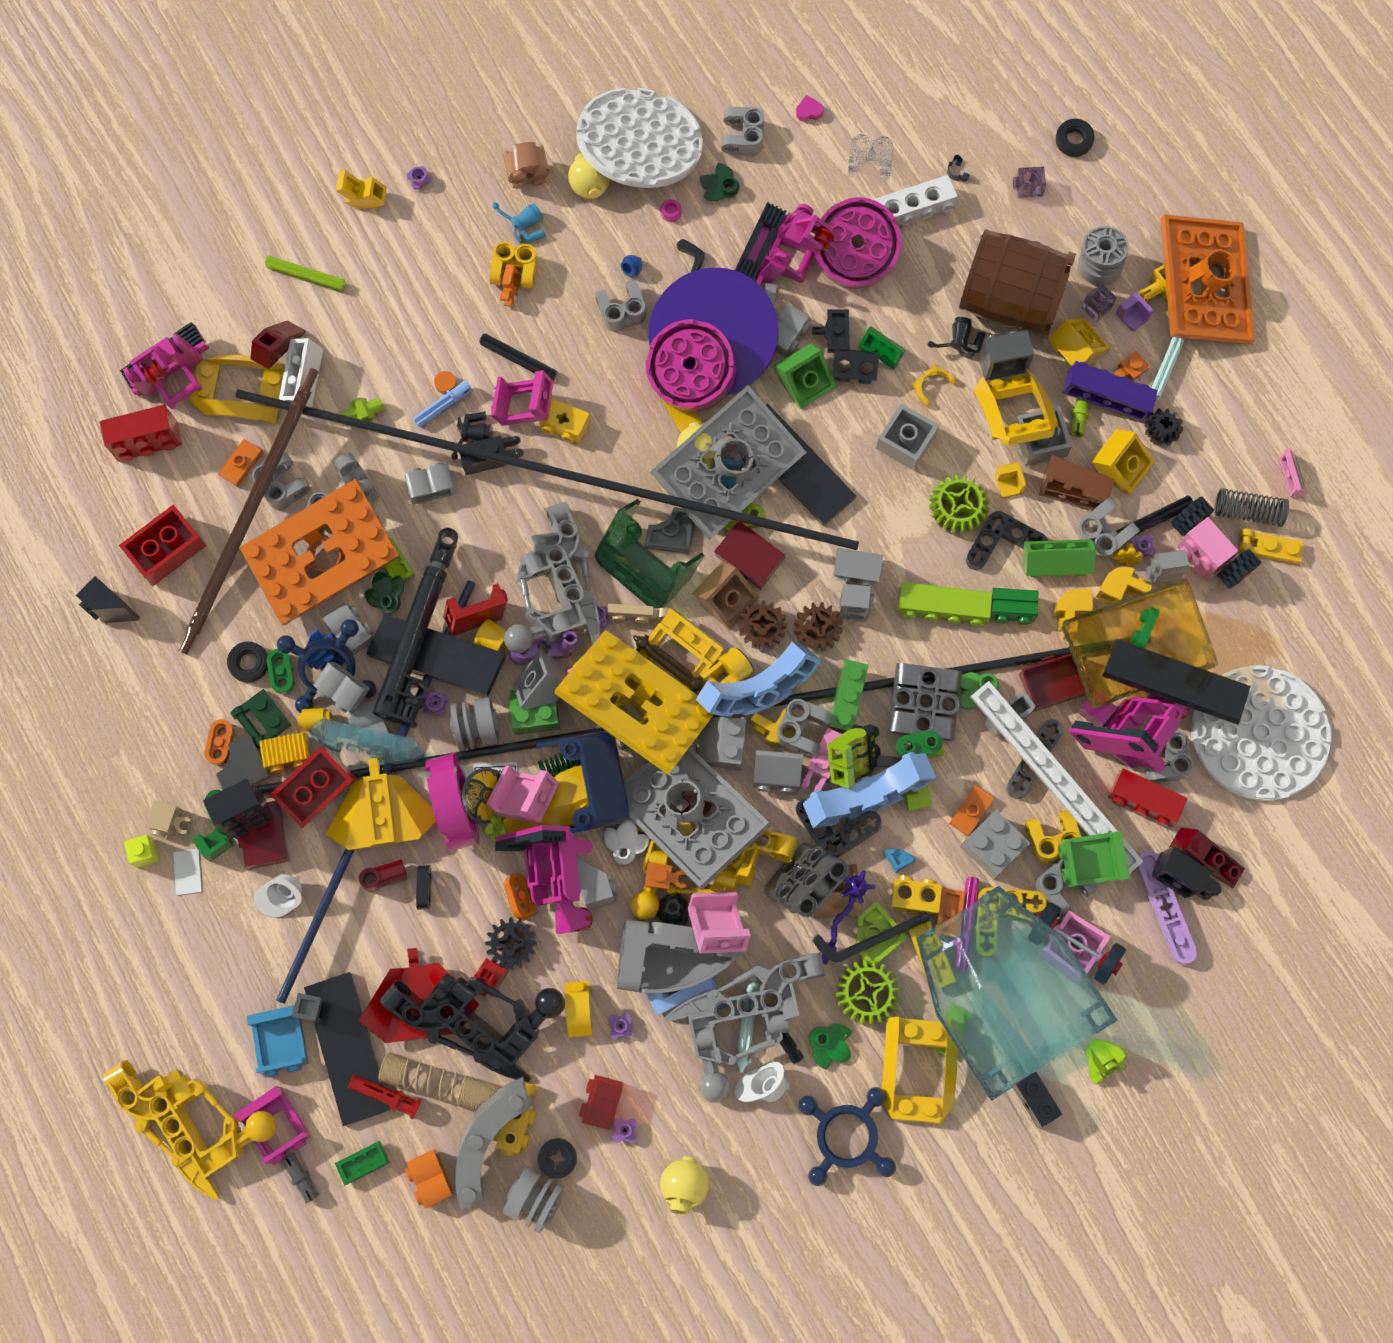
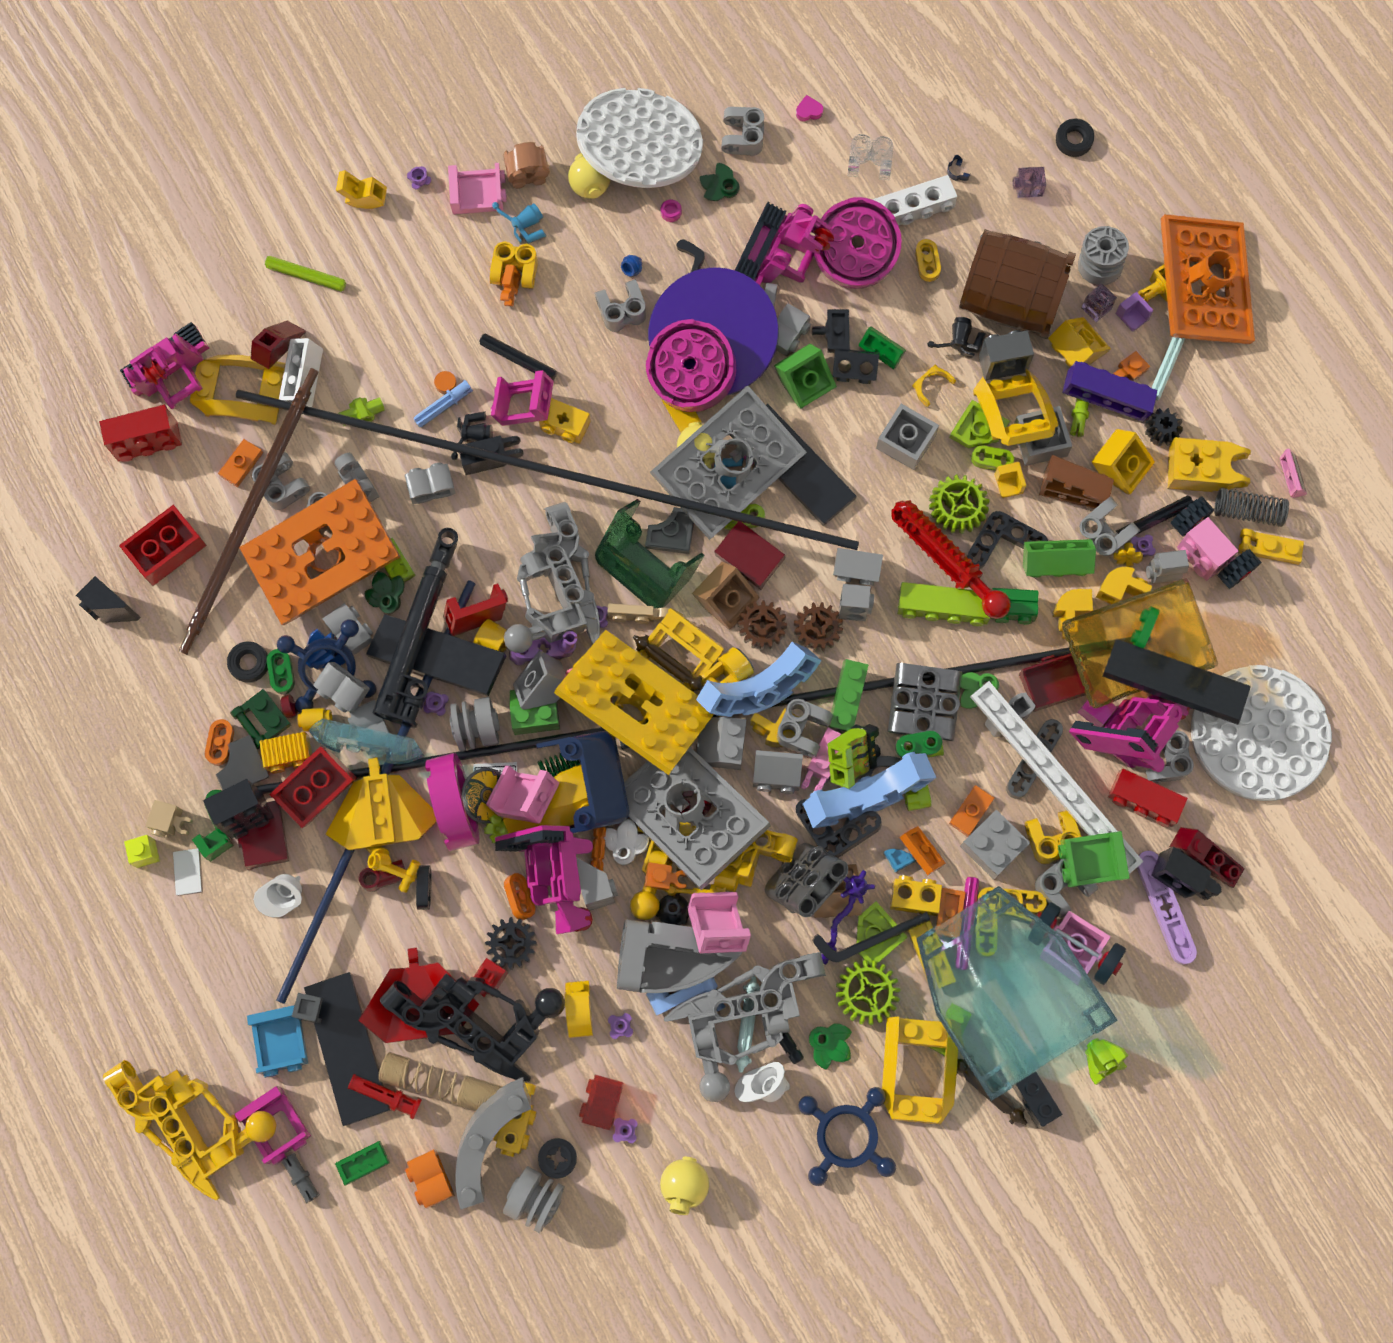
none -> dark red tile [280,695,297,719]
none -> yellow pin [365,846,421,893]
none -> bright pink panel [448,163,507,214]
none -> orange axle [591,827,606,871]
none -> red gear [891,500,1011,619]
none -> orange plate [900,826,946,876]
none -> yellow plate [915,239,941,282]
none -> lime plate [949,400,1010,448]
none -> dark brown wheel [957,1057,1028,1125]
none -> lime beam [971,446,1014,471]
none -> yellow brick [1168,437,1251,492]

